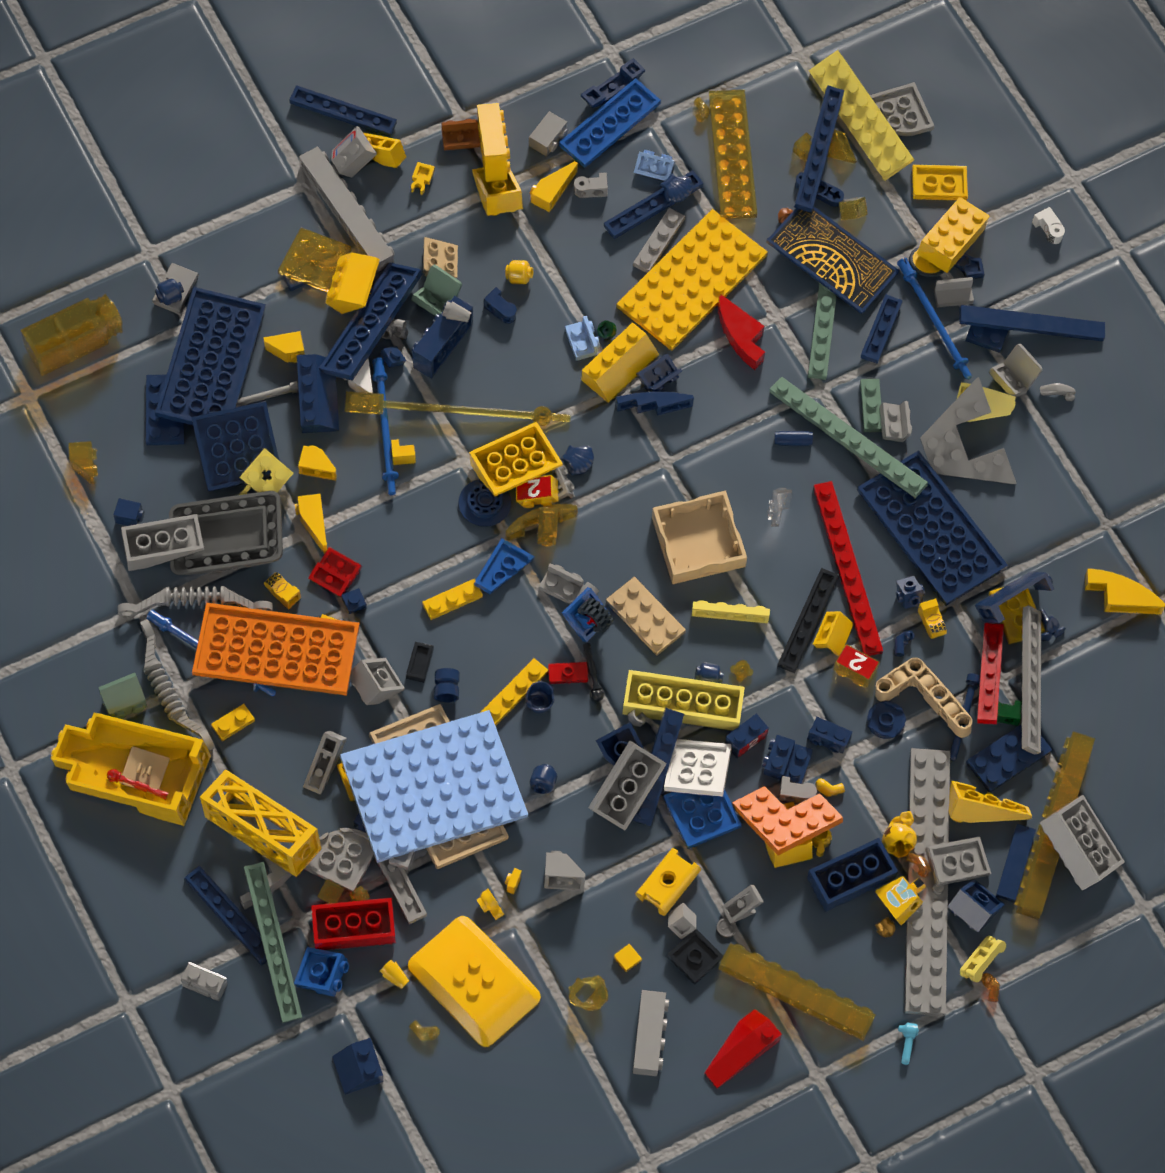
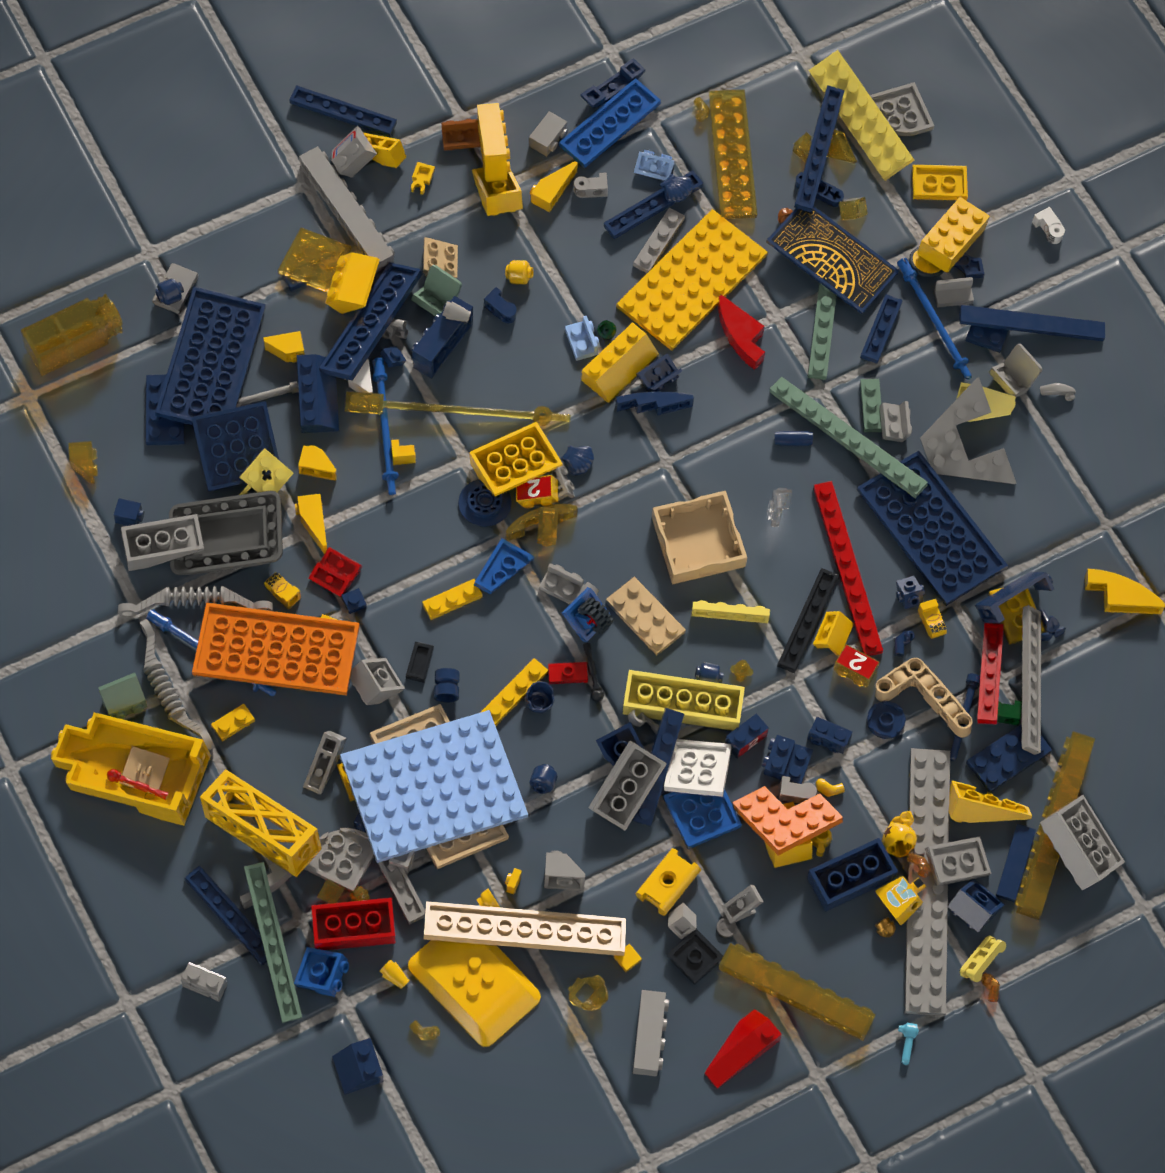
none -> plate [424,901,626,956]

